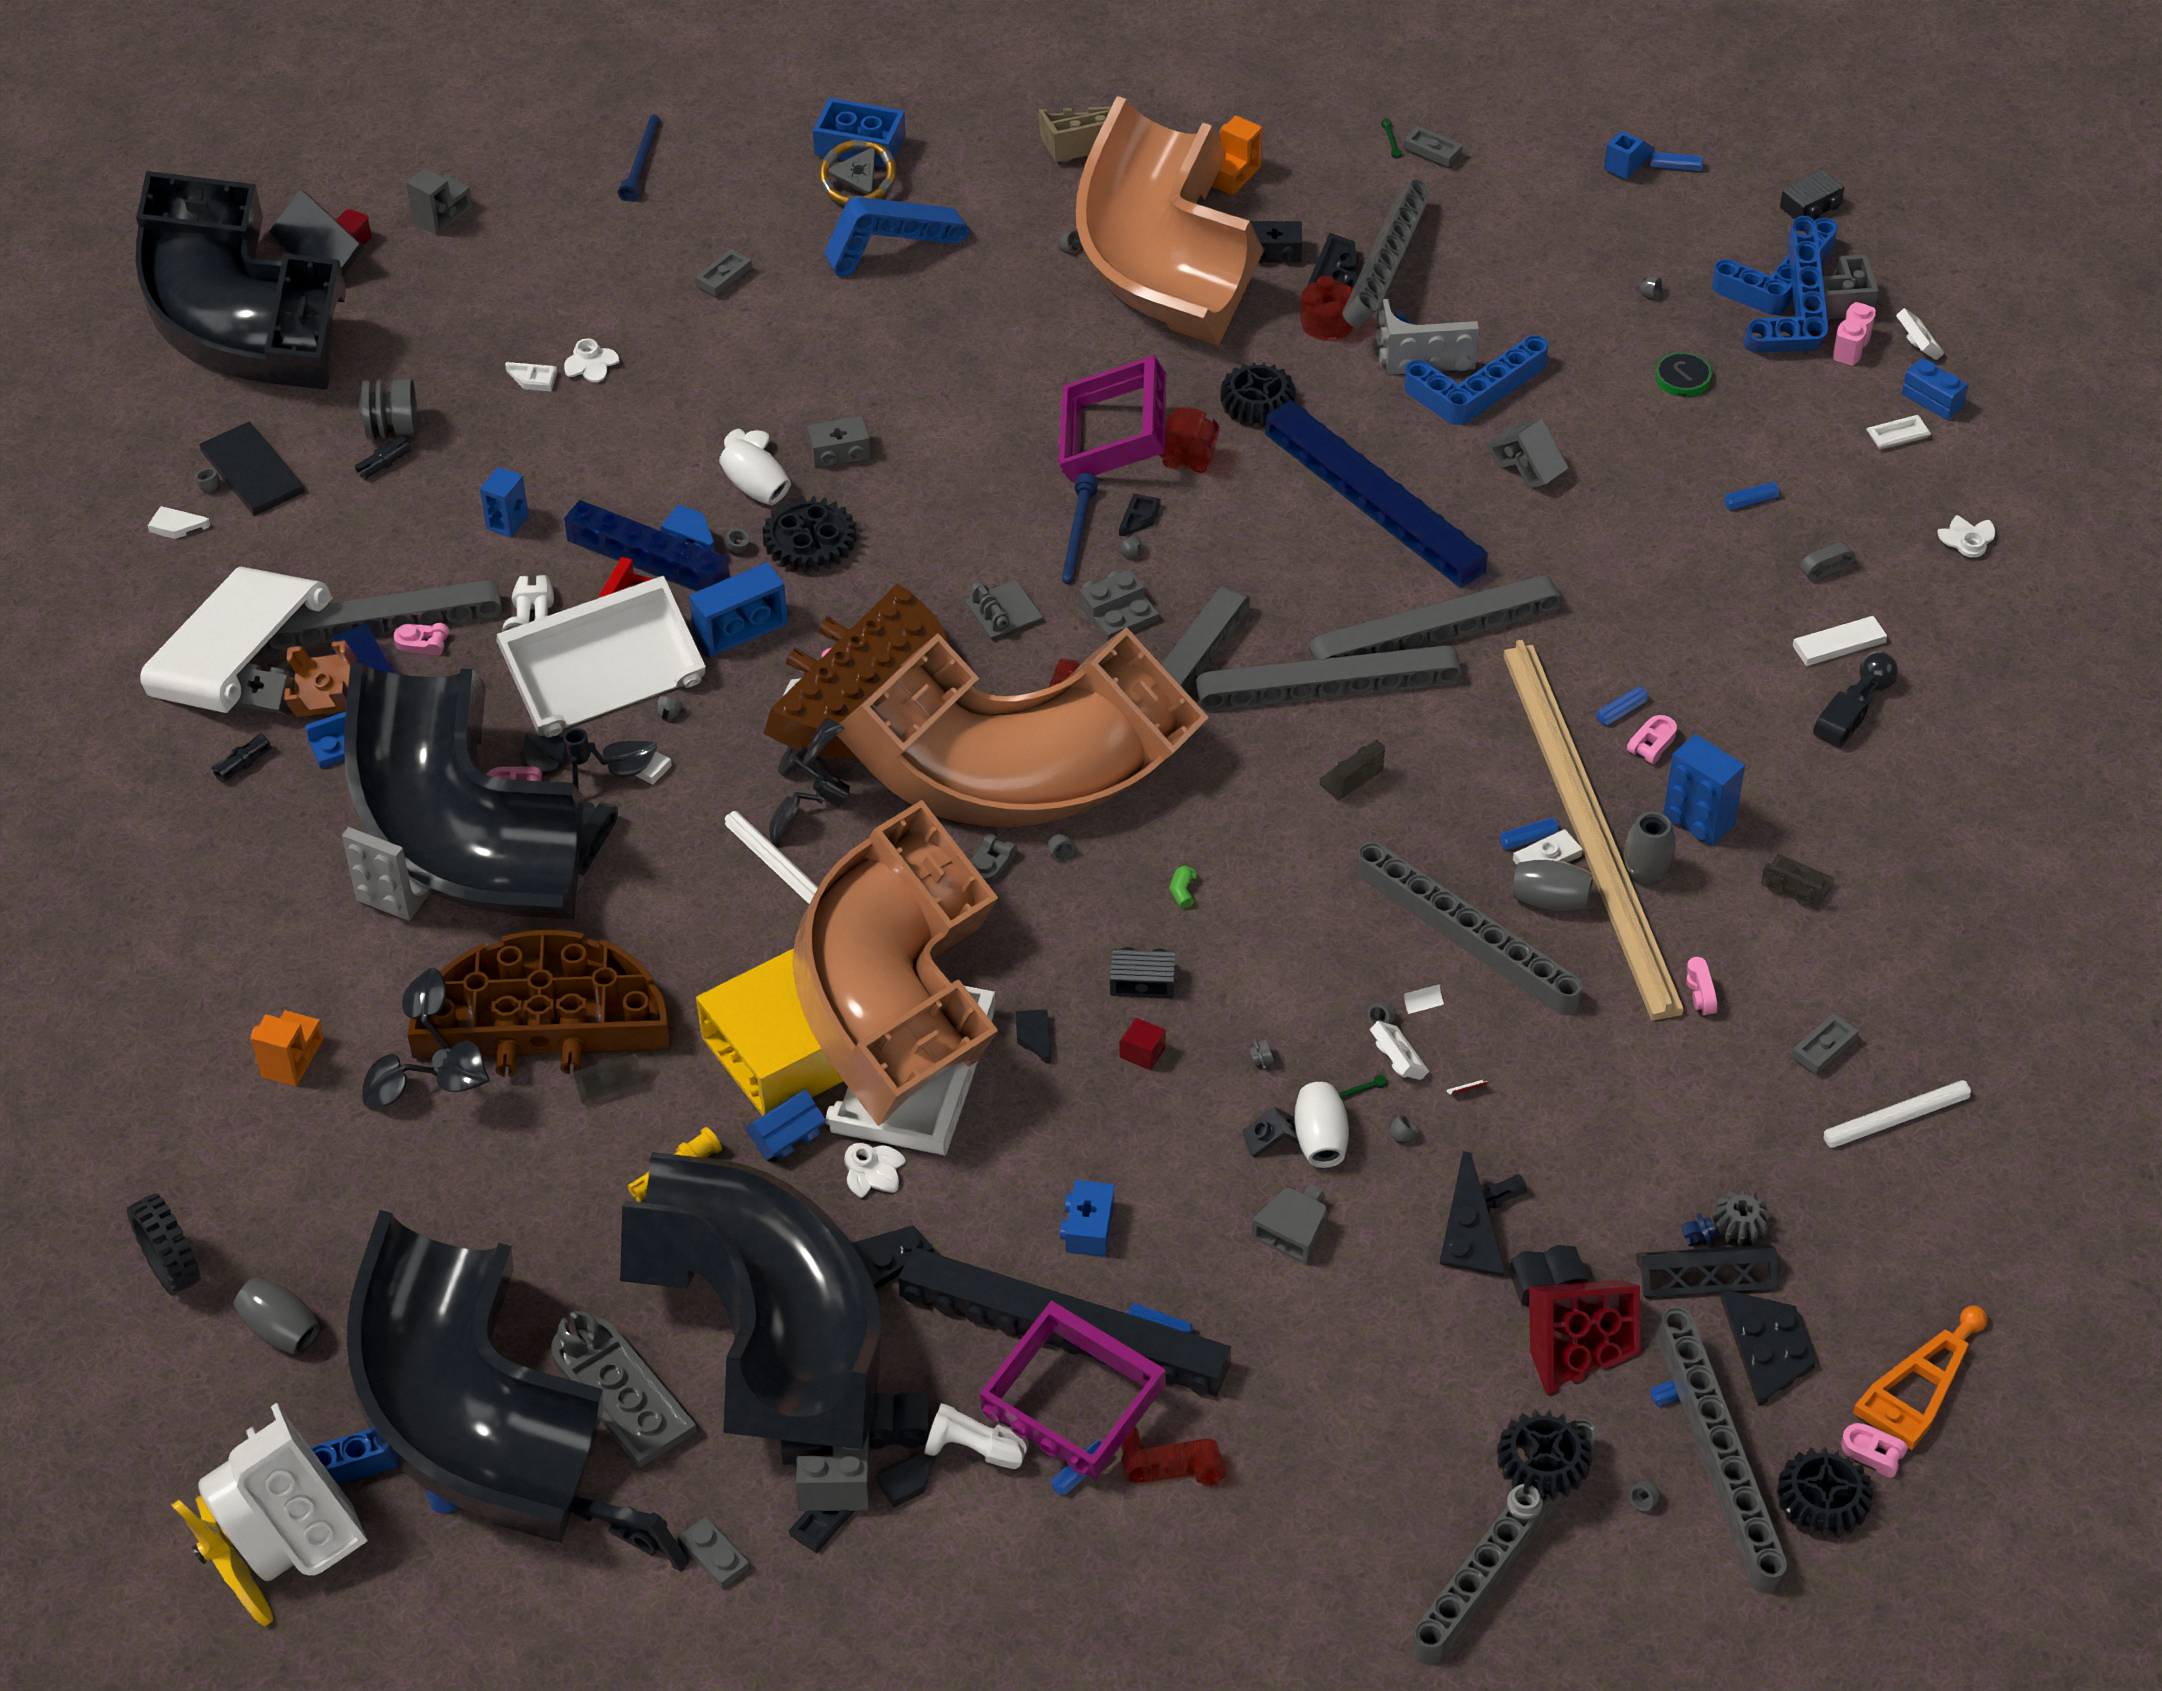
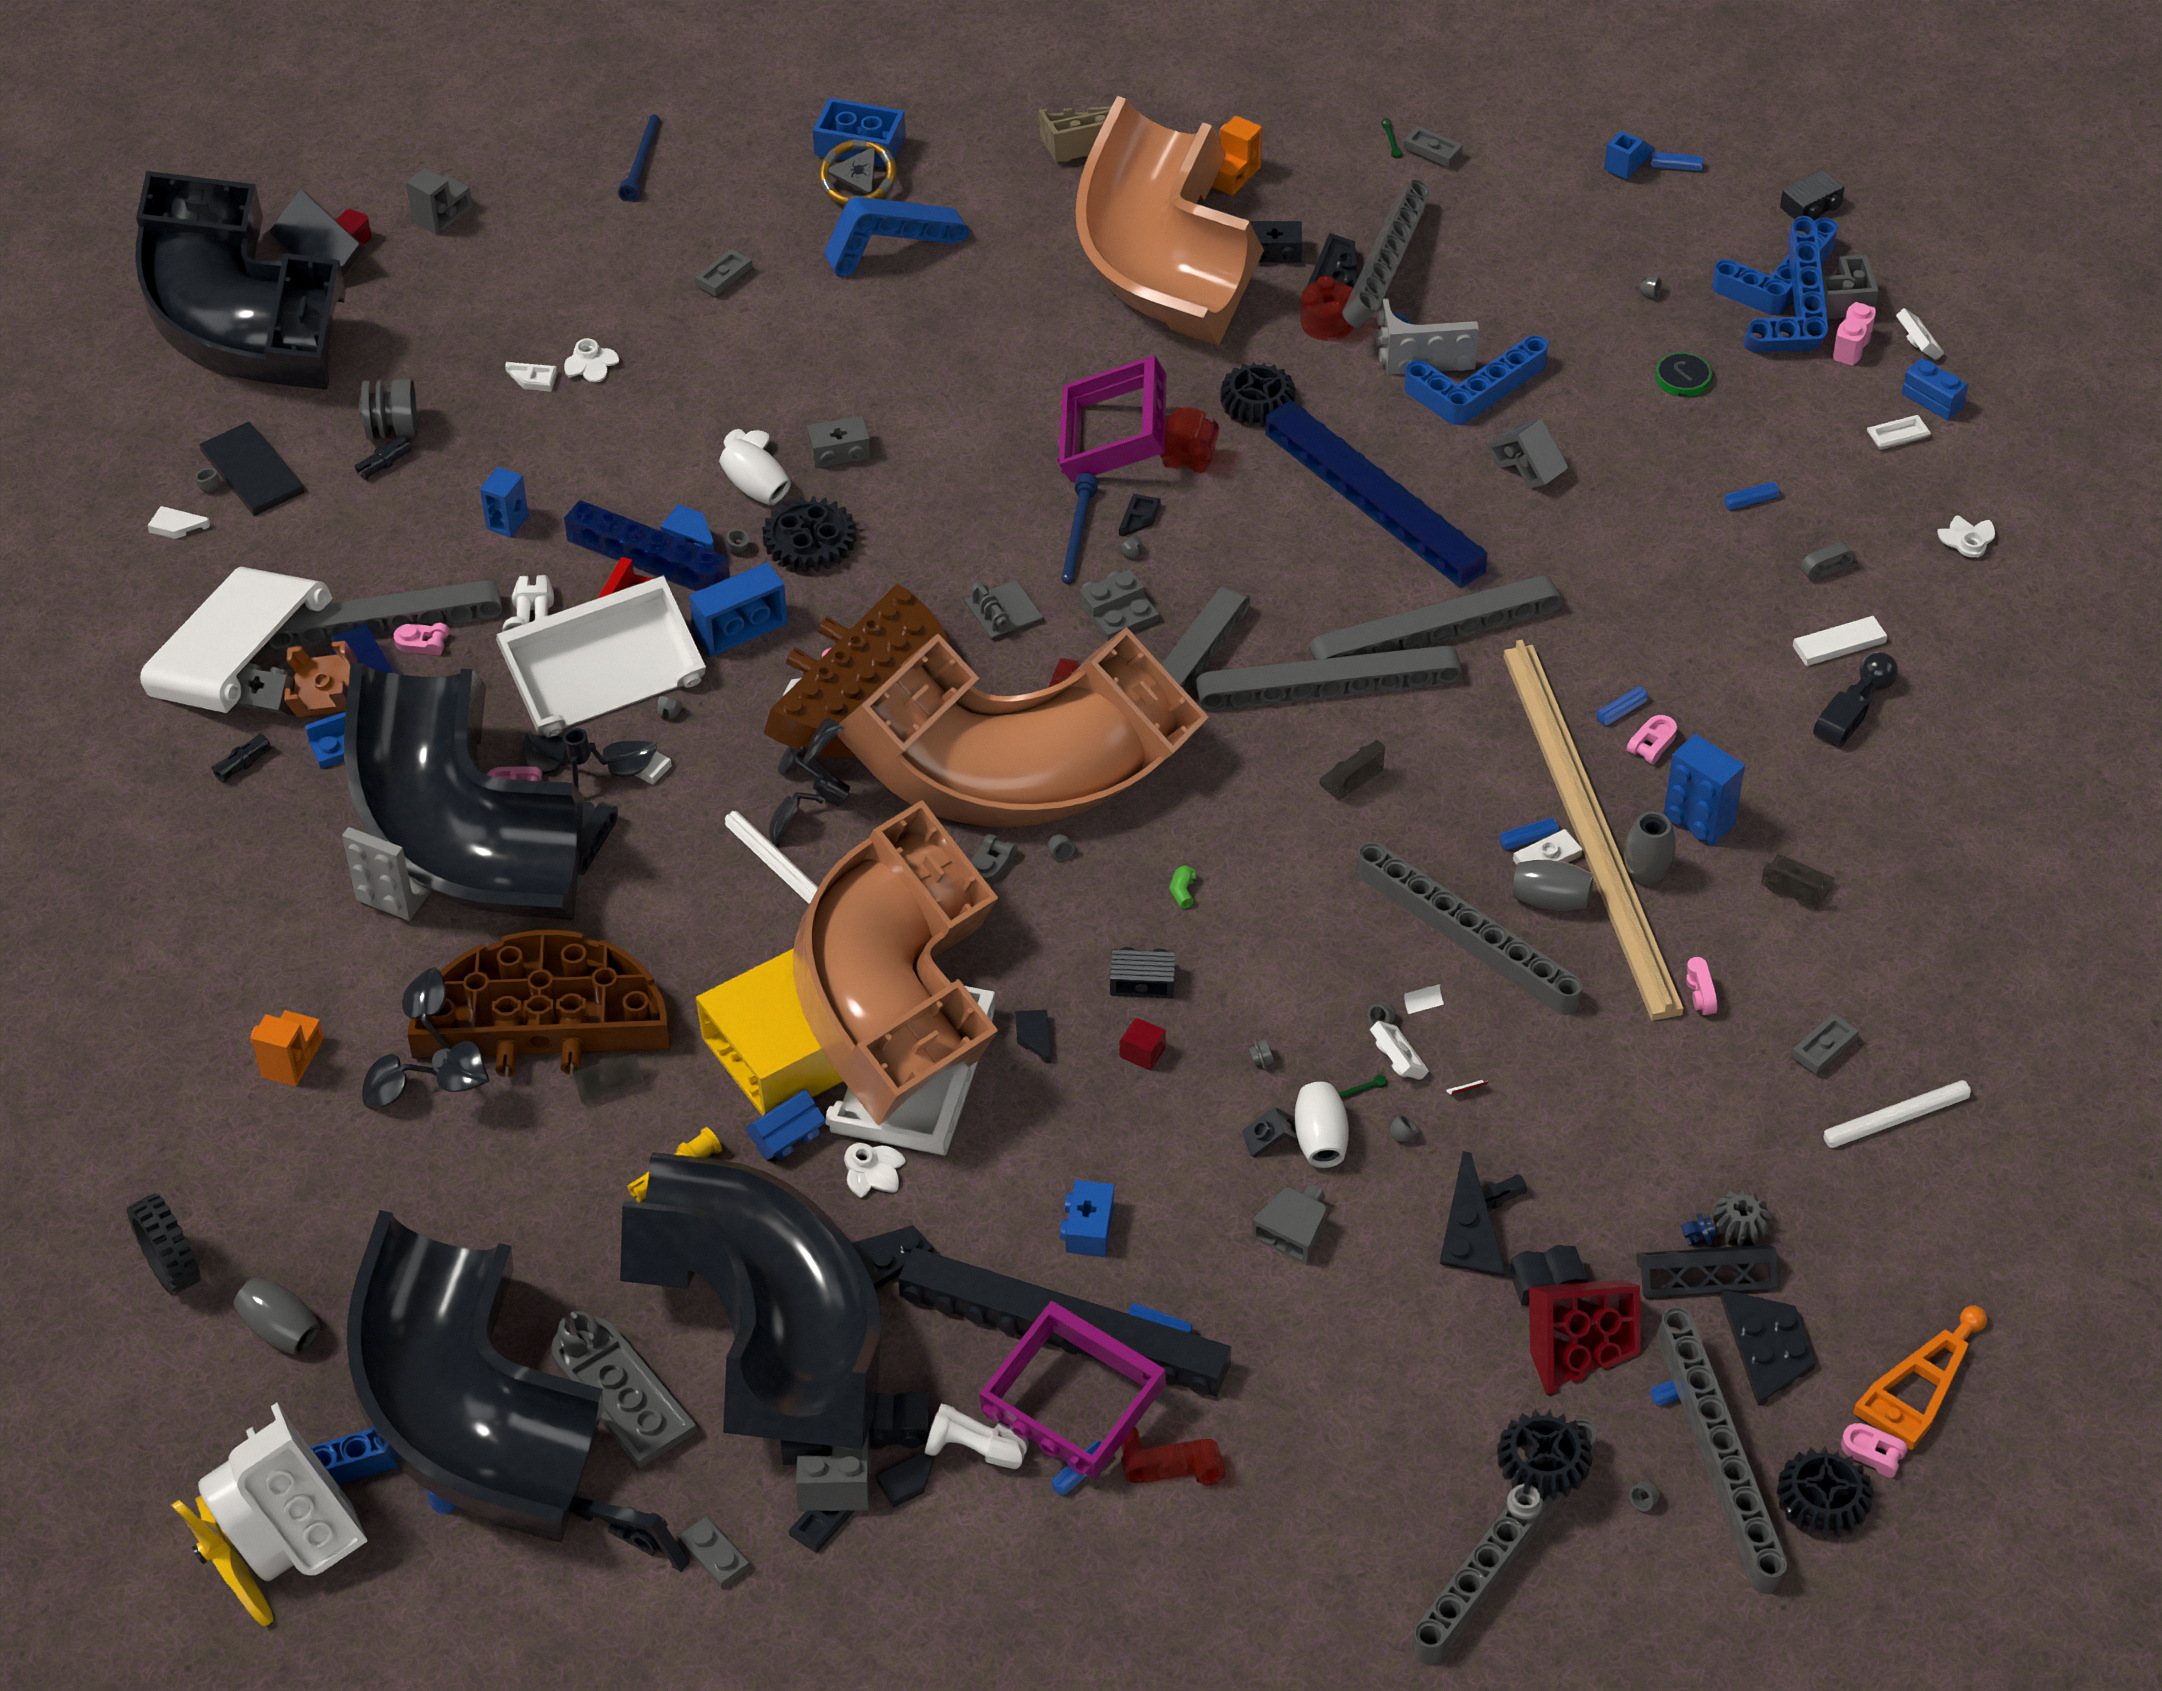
dark grey hinge [1058,231,1082,253] -> none

